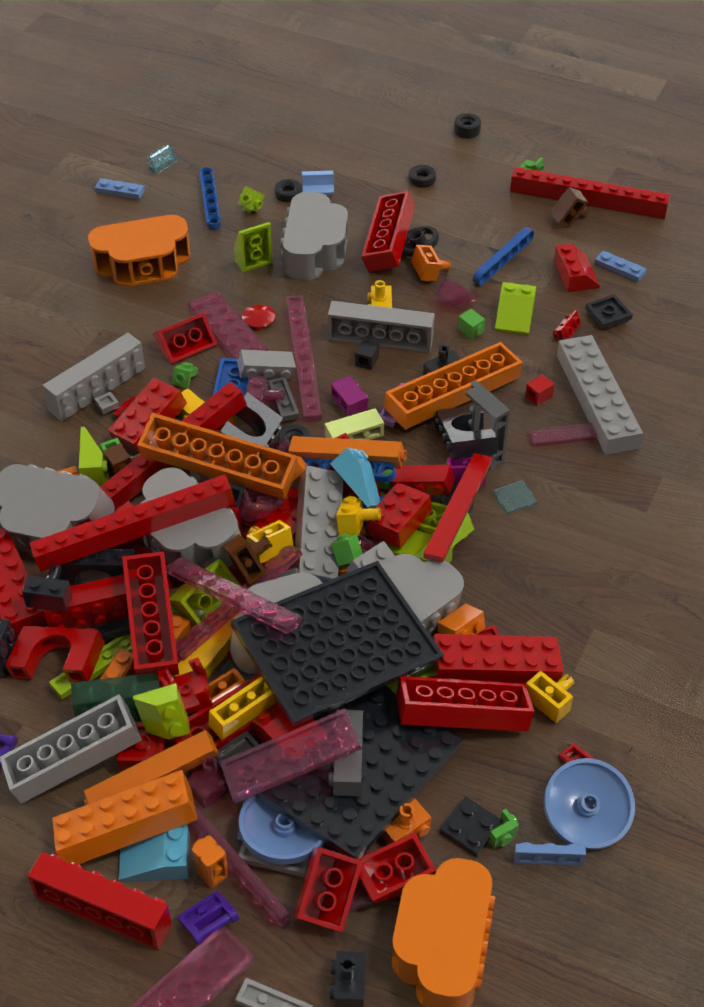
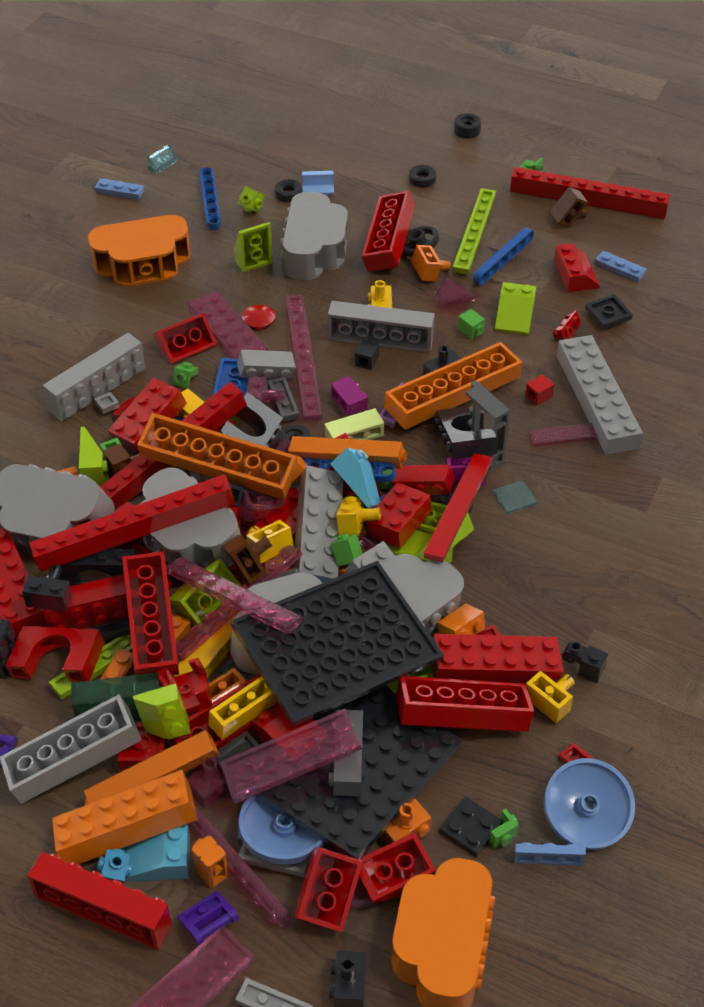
none -> dark azure brick [97,849,132,883]
none -> lime plate [452,188,496,275]
none -> black brick [562,641,609,683]

